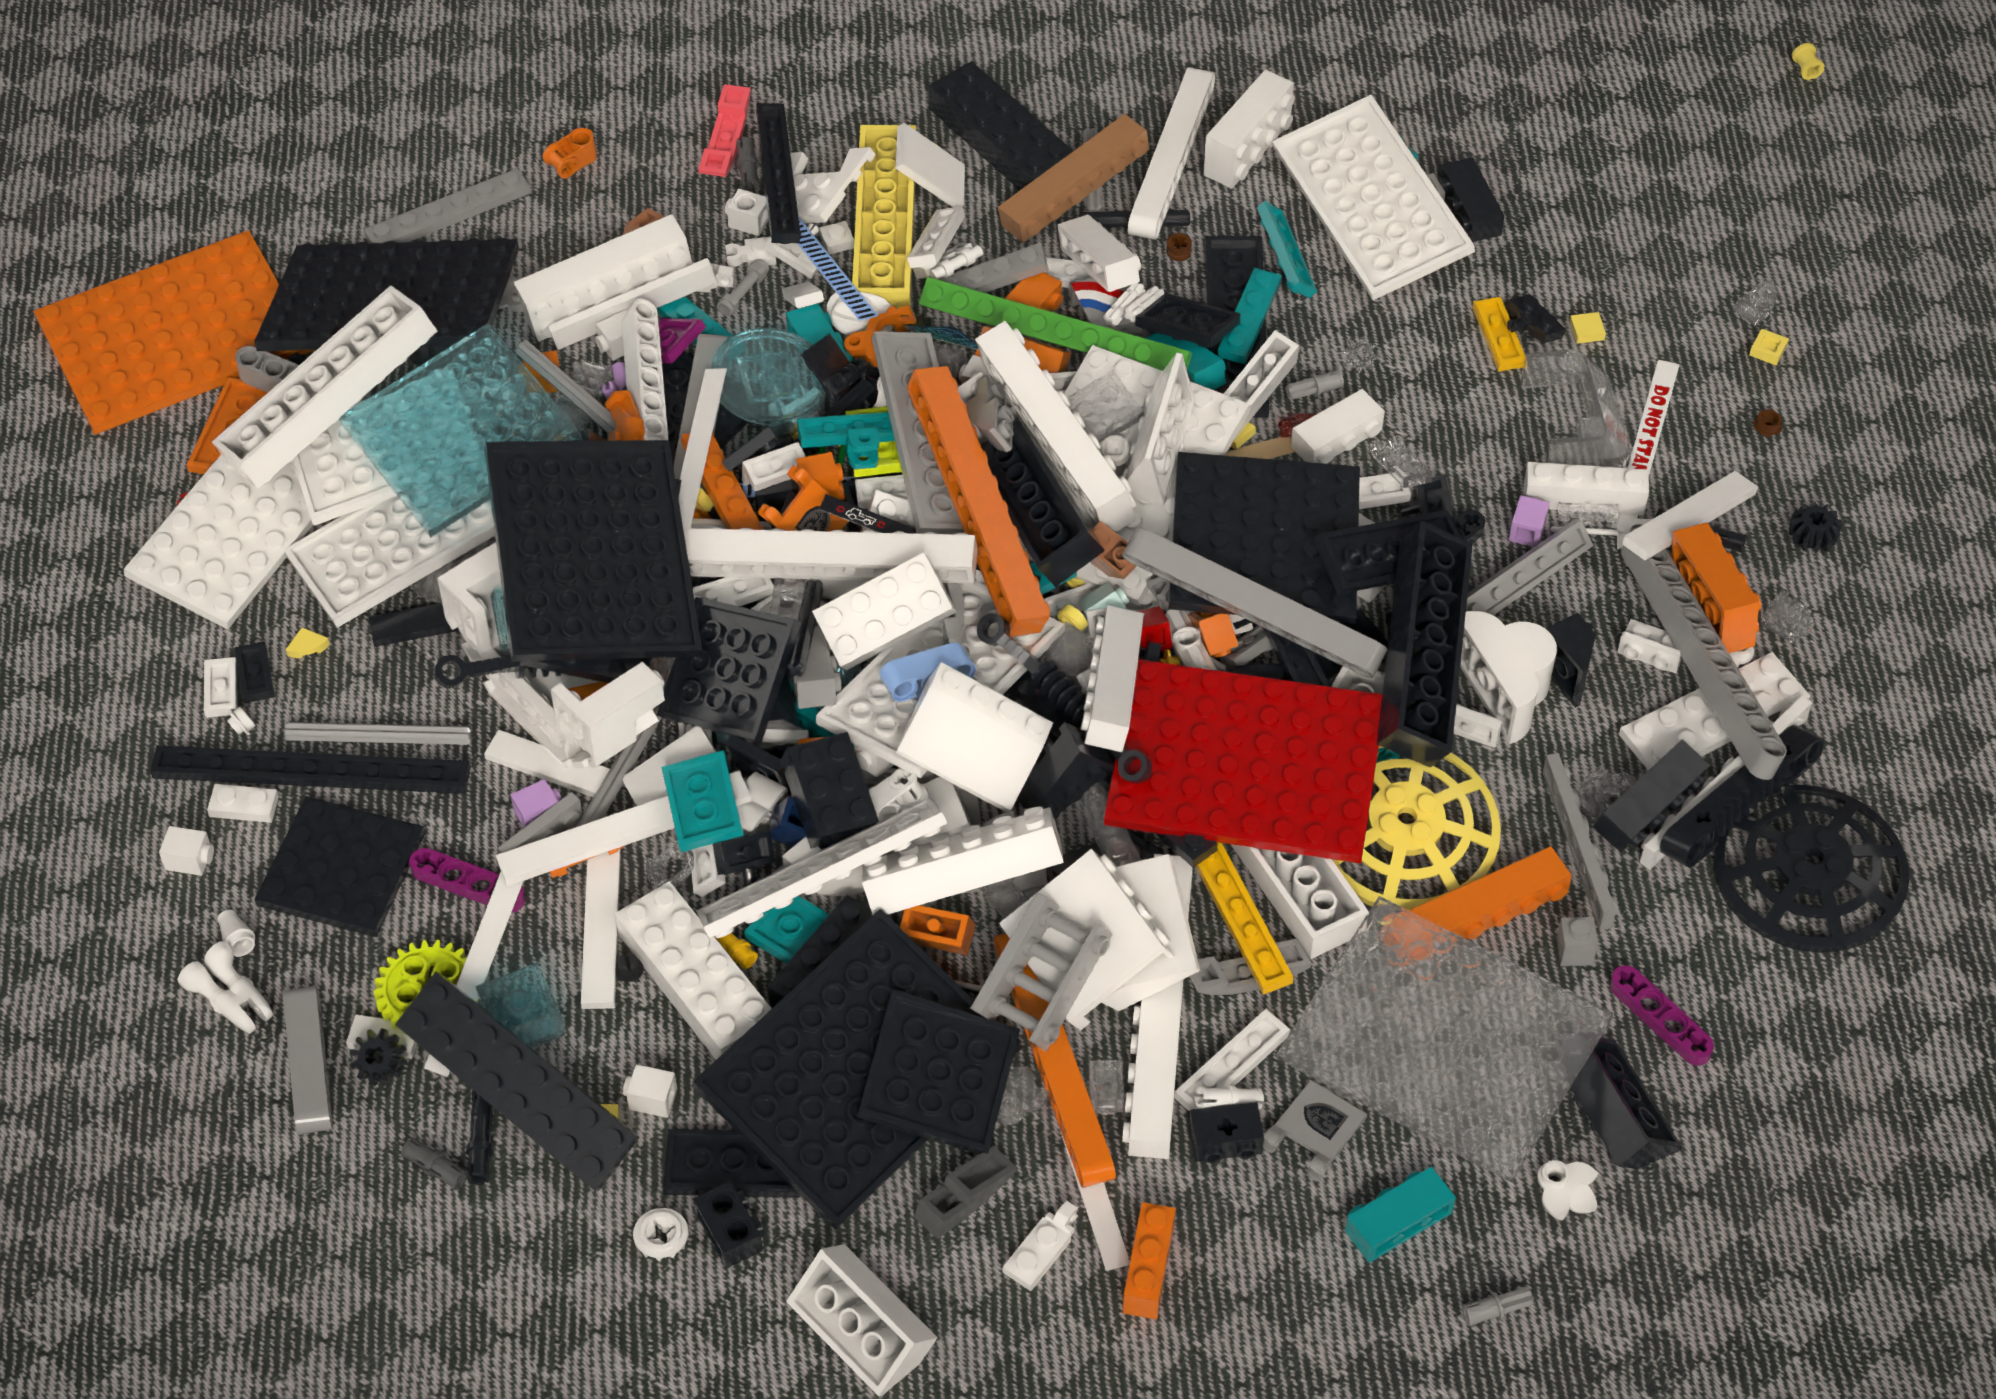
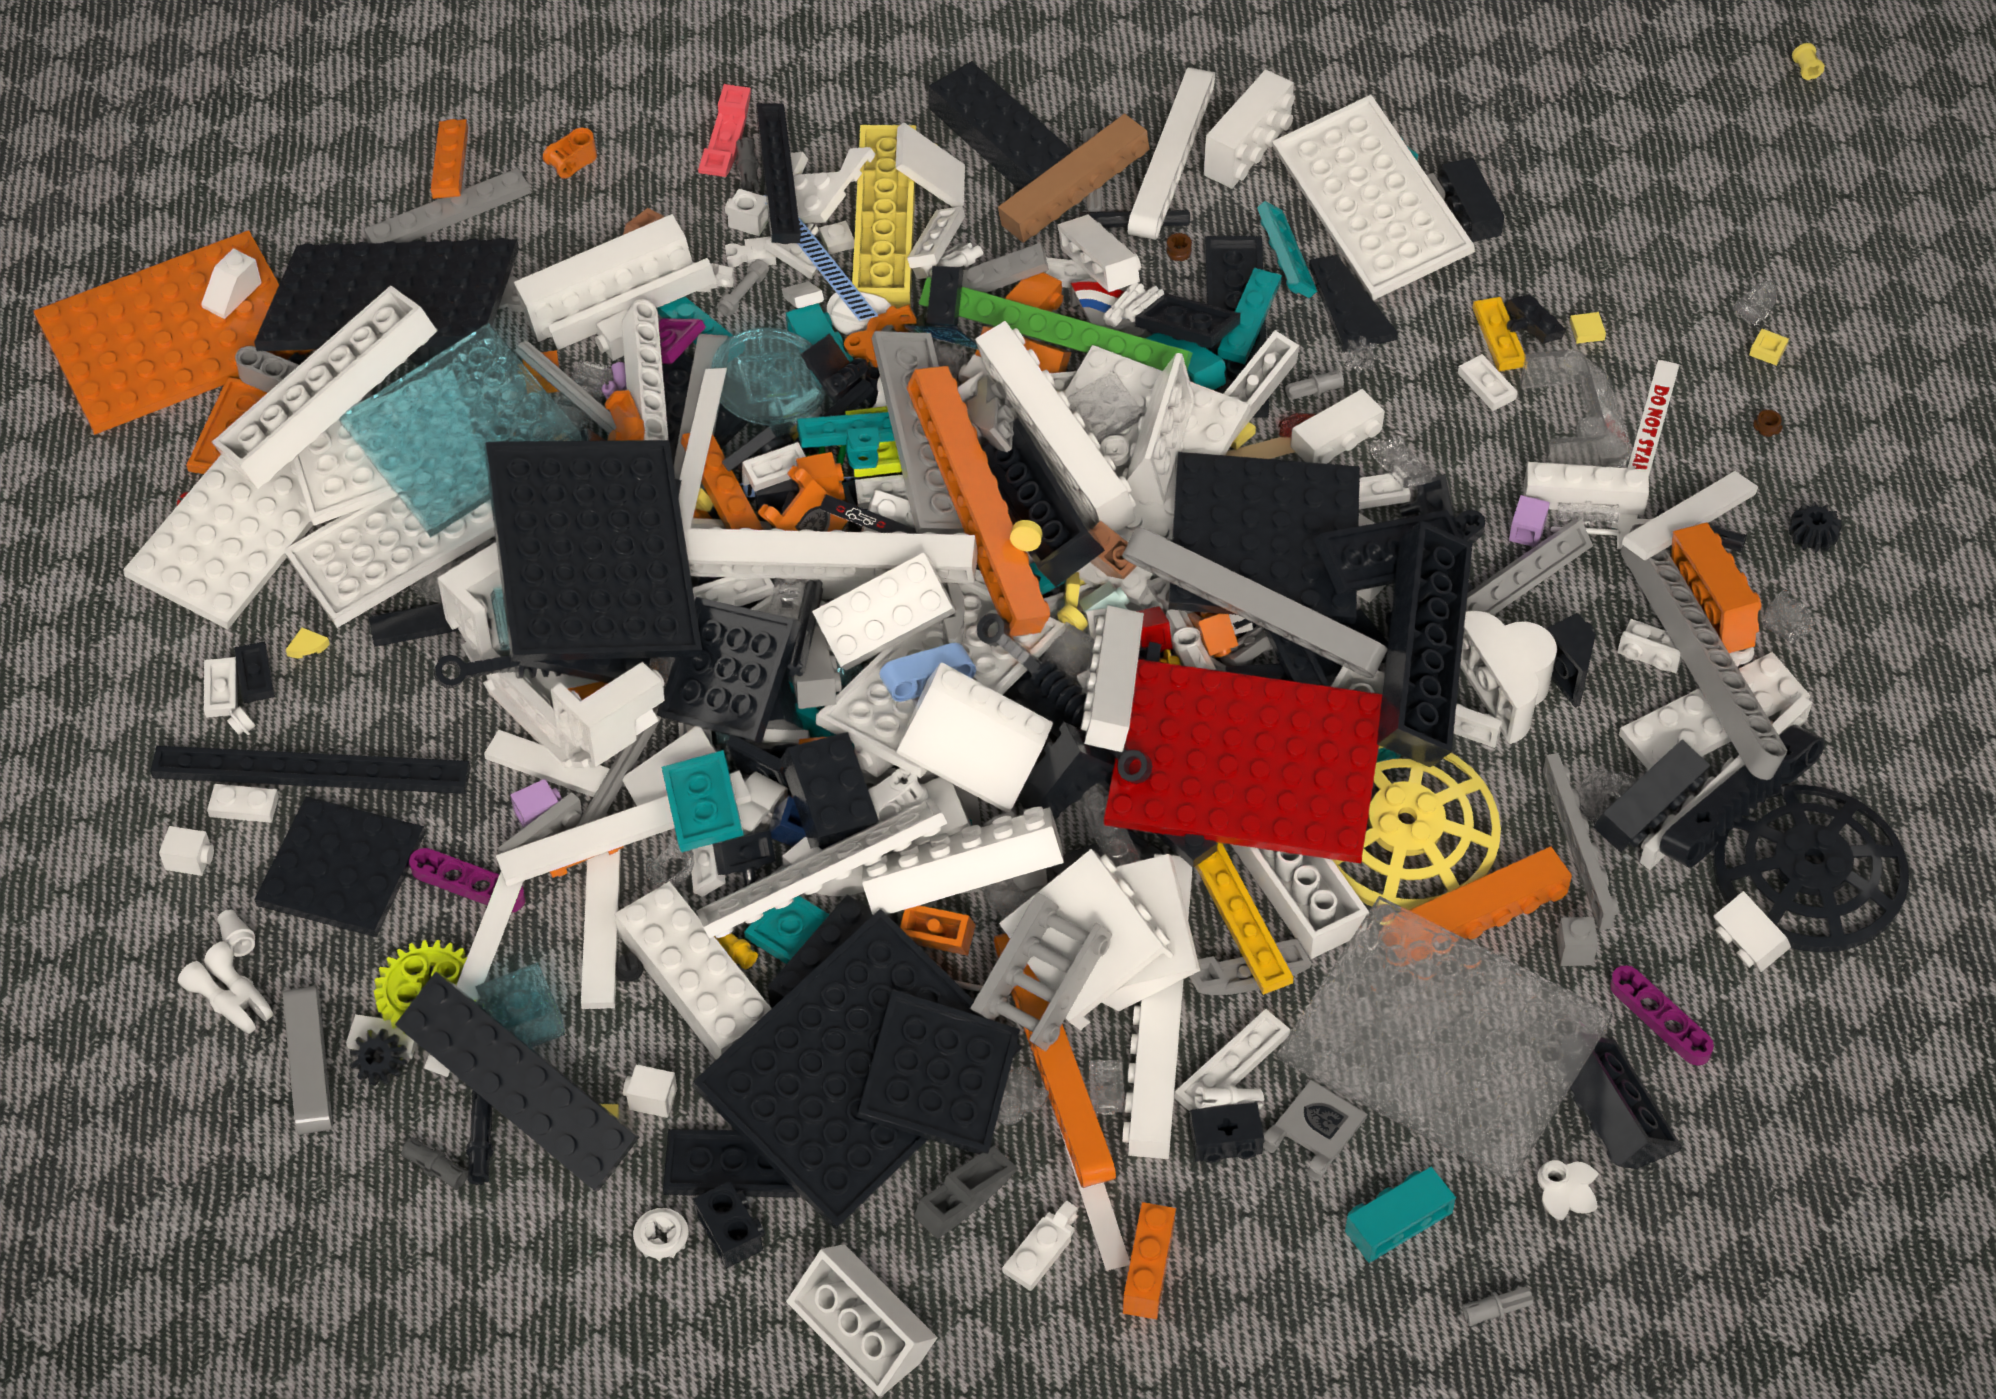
light grey axle [284,722,472,745] -> none
none -> white slope [201,248,261,319]
none -> orange plate [431,119,469,199]
none -> black plate [927,266,964,327]
none -> light yellow tile [1010,520,1042,551]
none -> light yellow tile [1064,572,1080,609]
none -> black wing [1309,255,1398,351]
none -> white plate [1458,354,1517,411]
none -> white brick [1713,891,1791,972]

